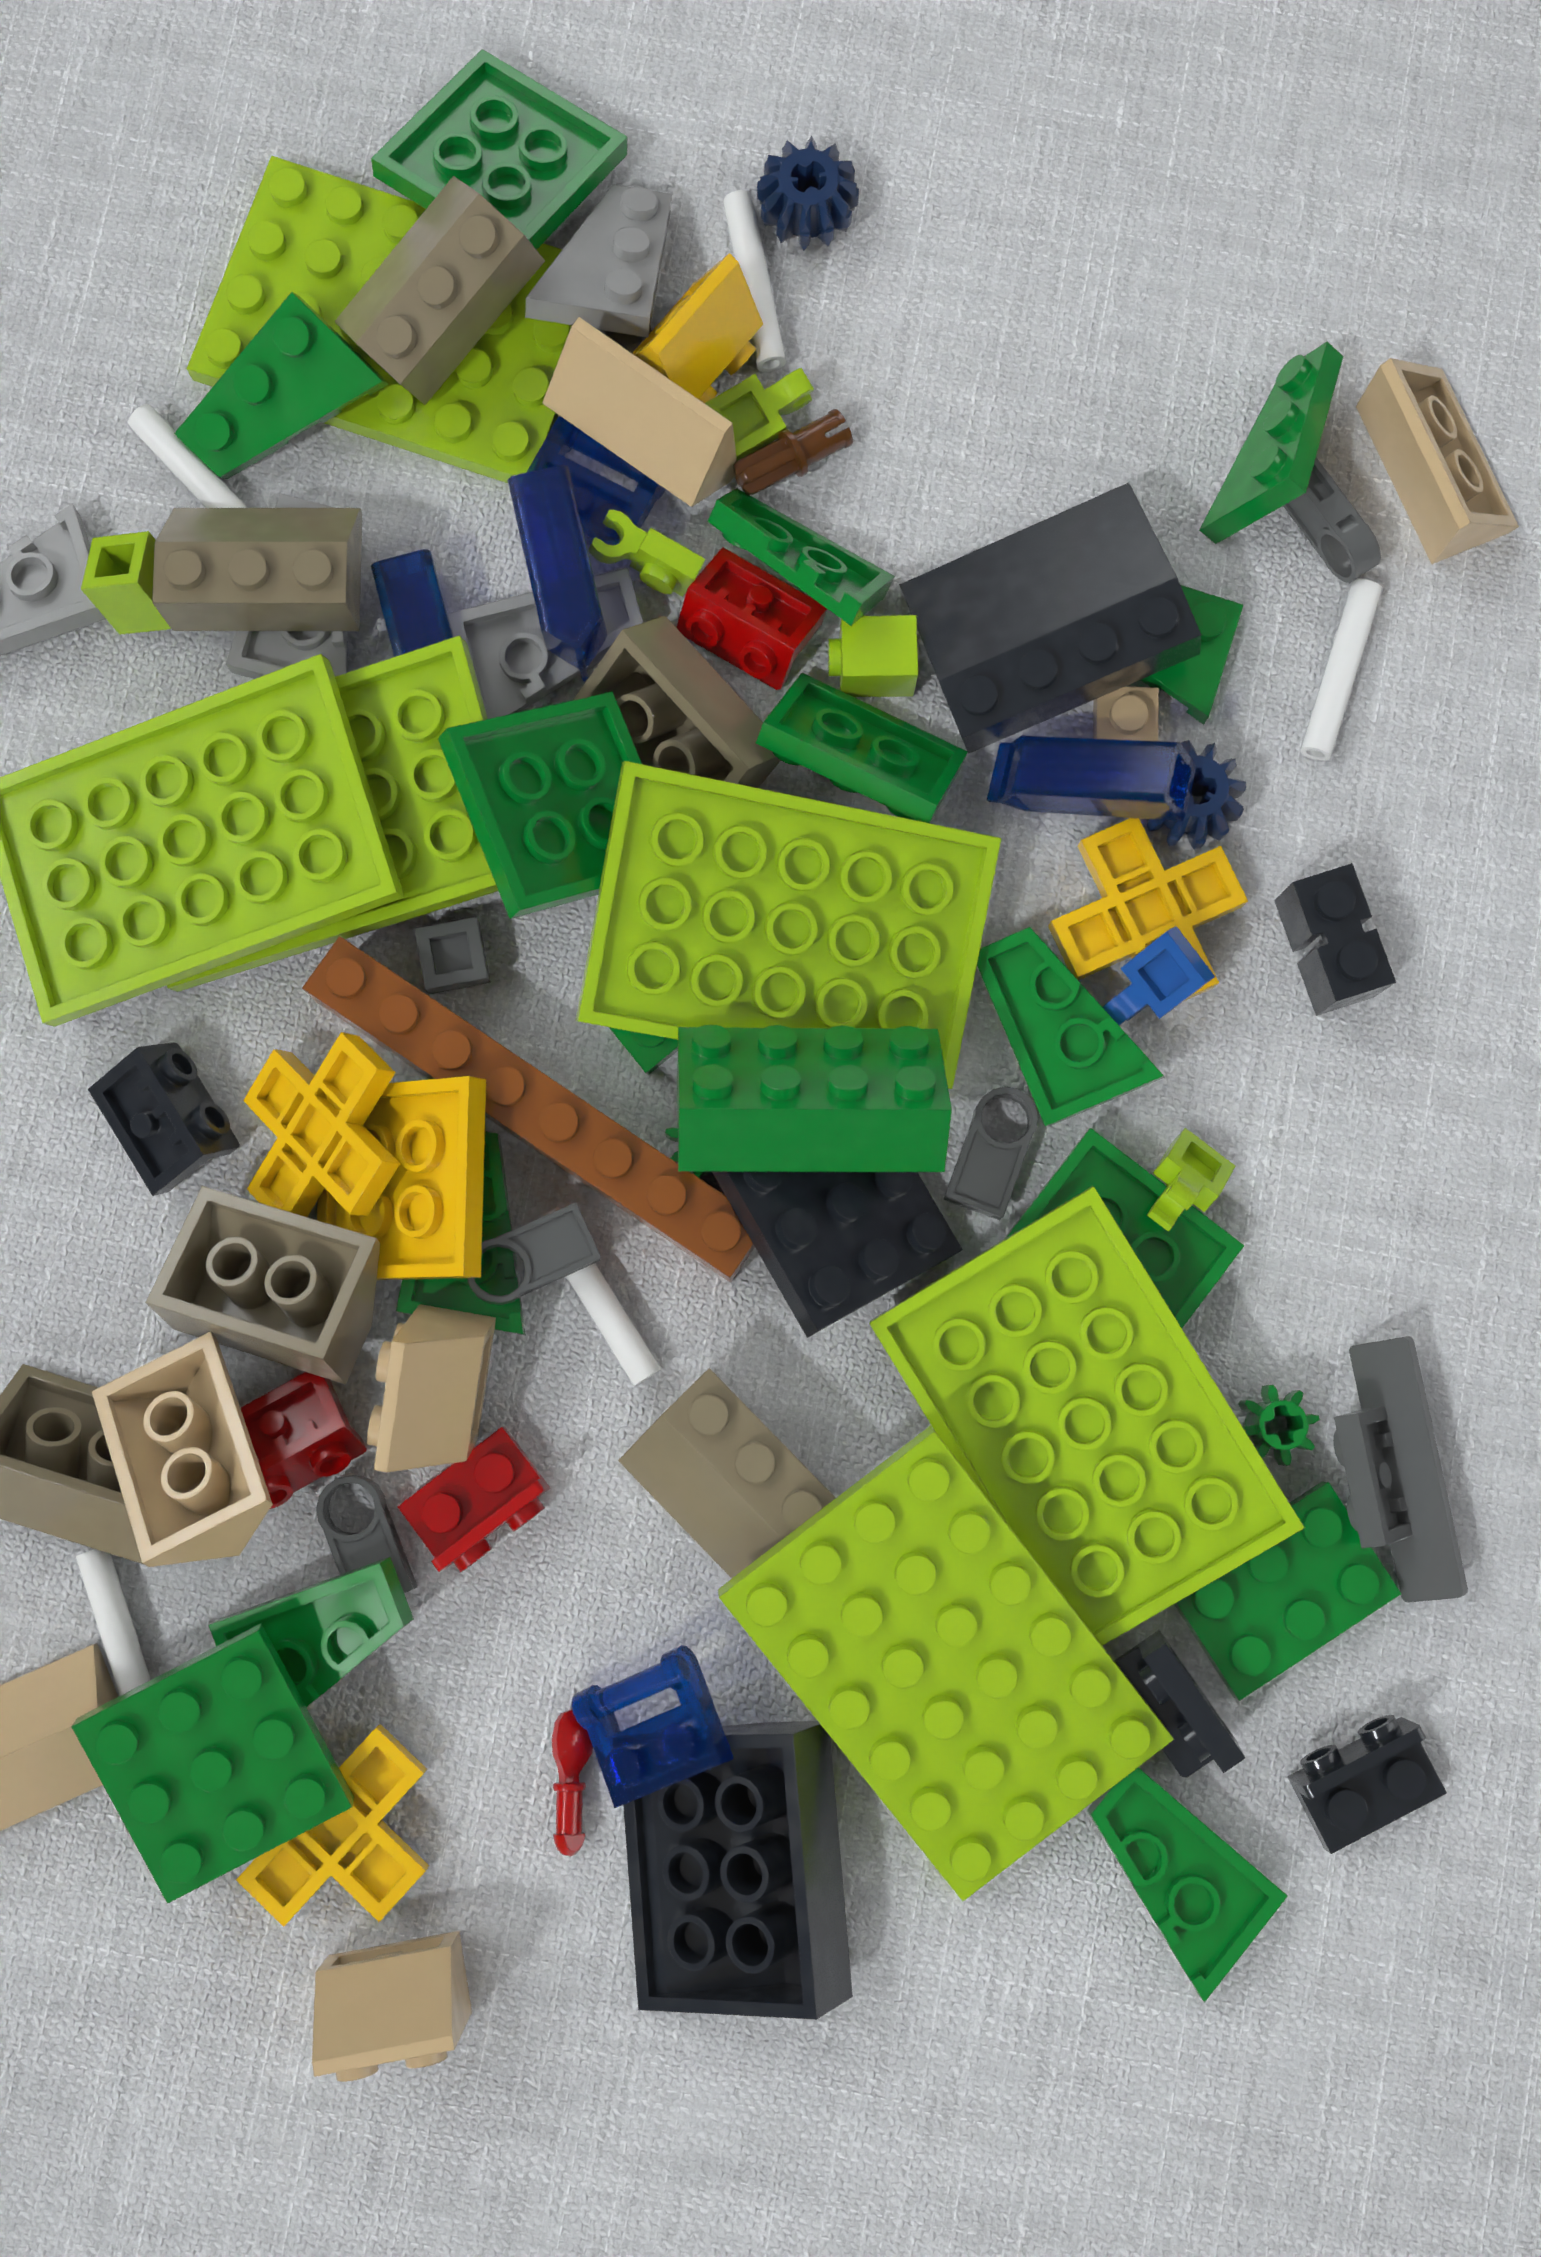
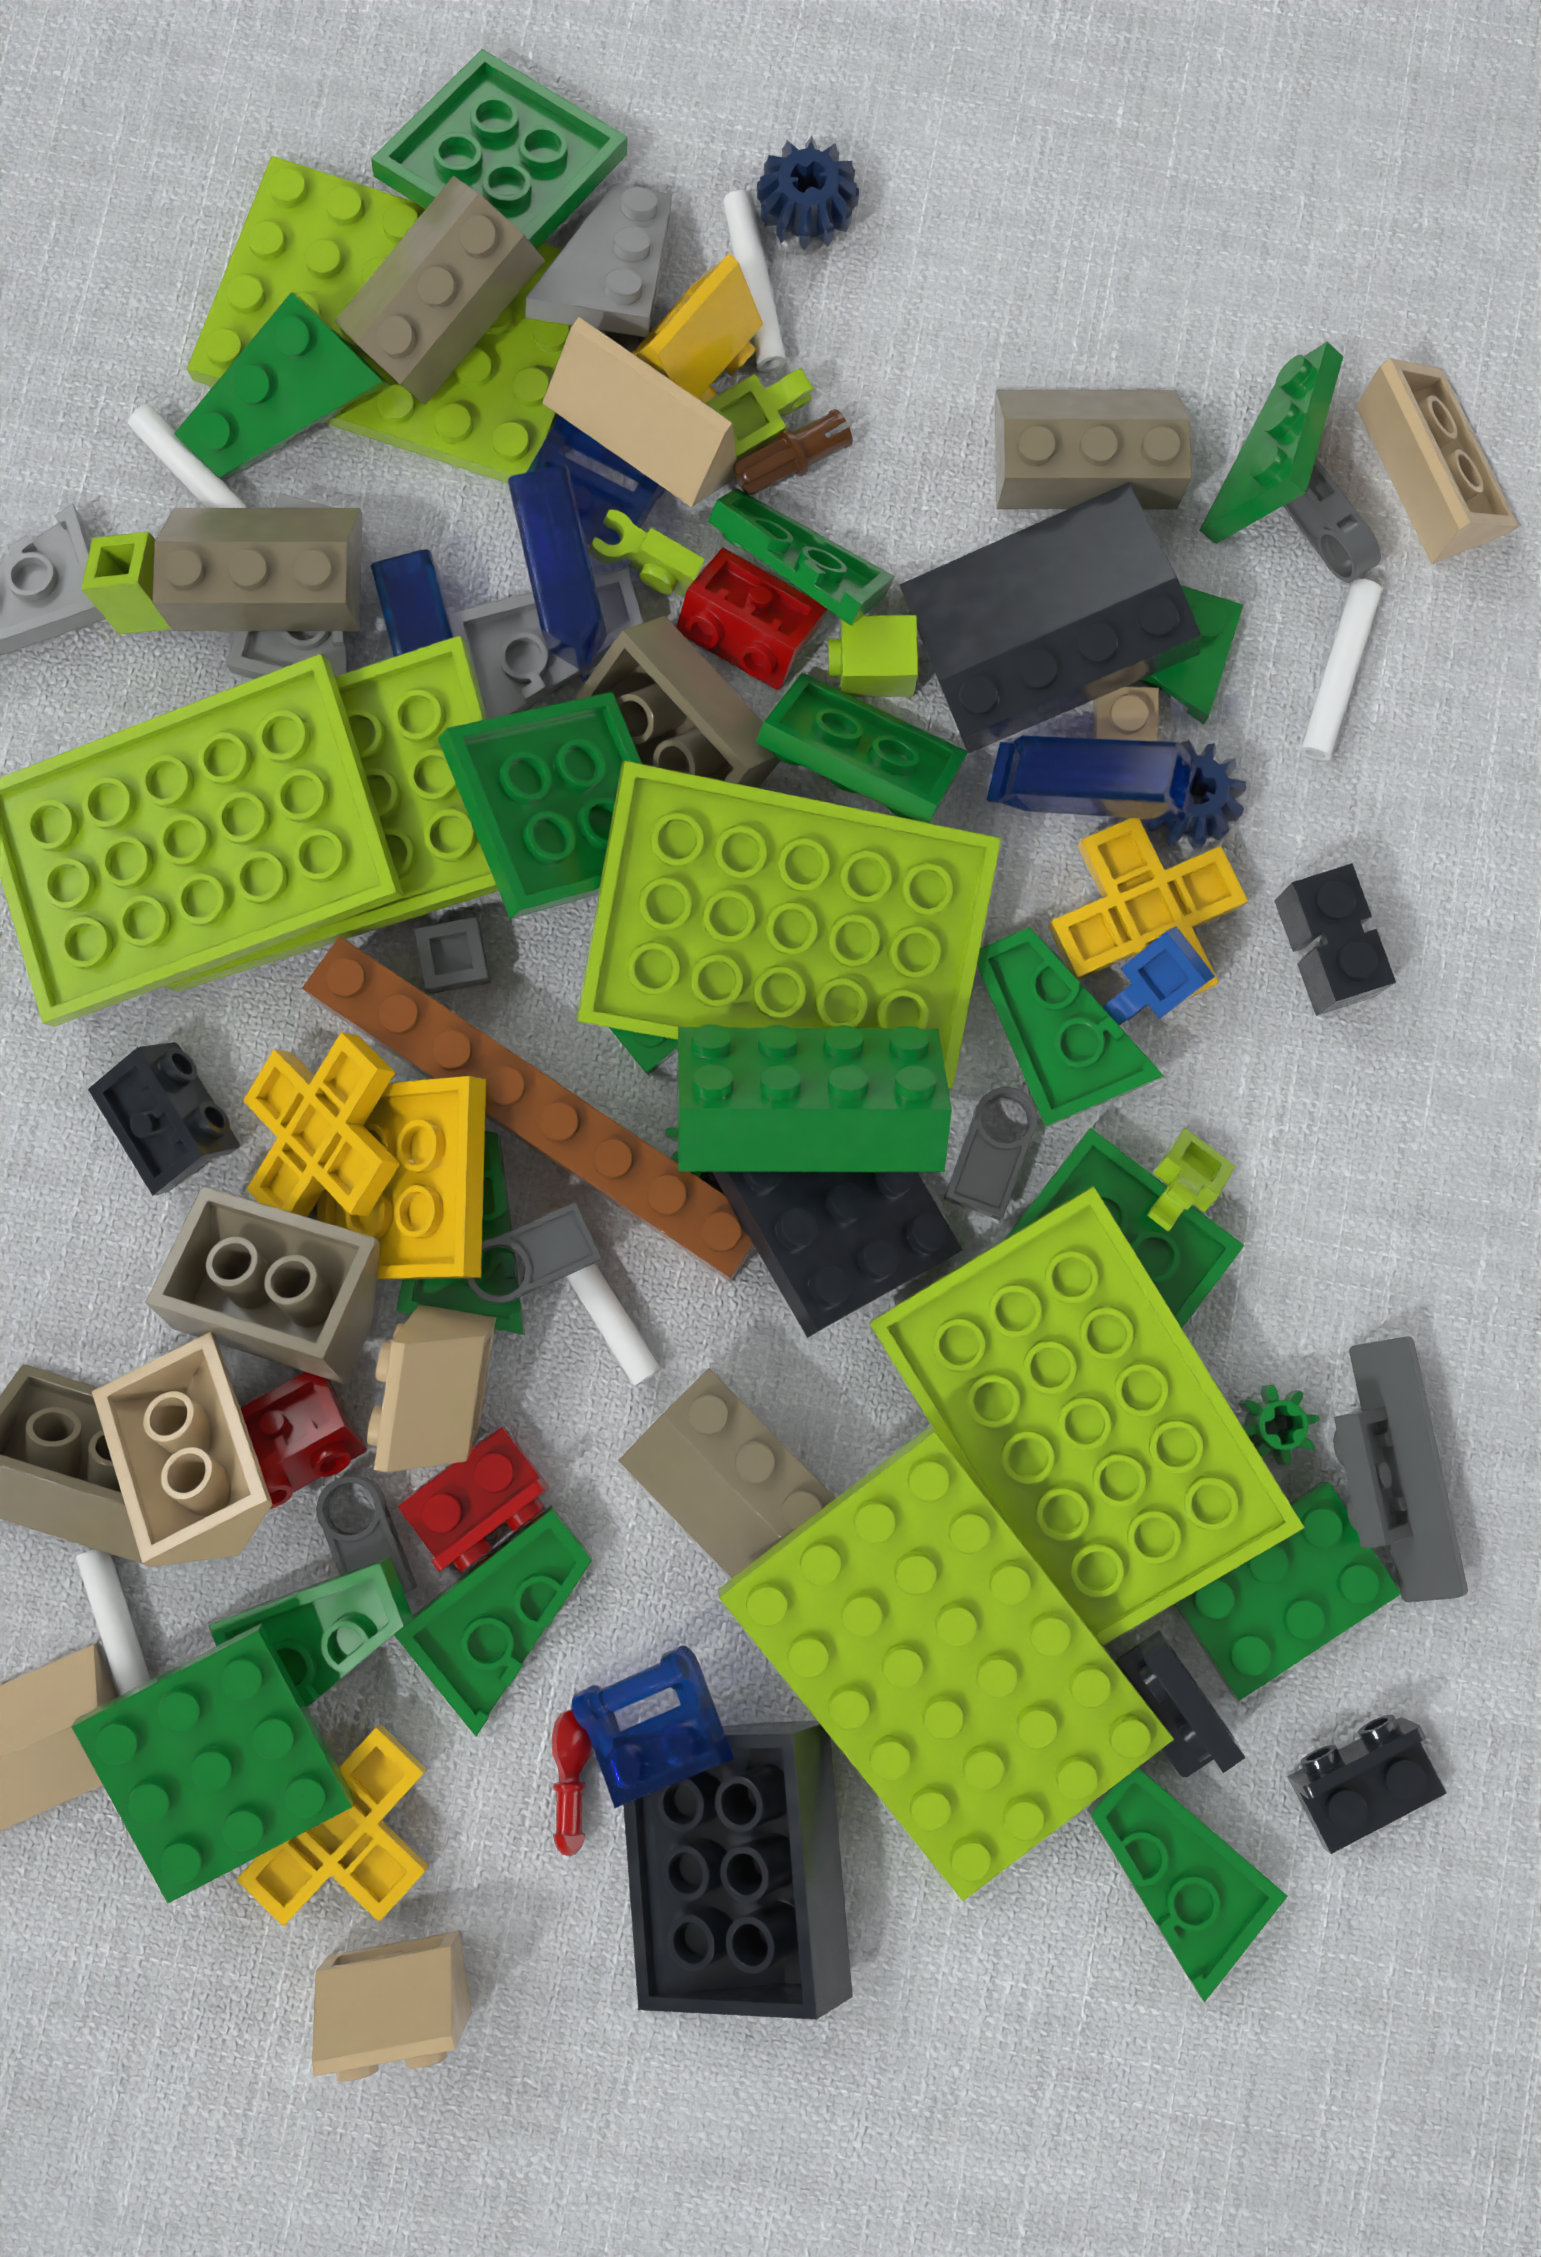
none -> green wing [394,1505,592,1737]
none -> dark tan slope [994,390,1192,510]

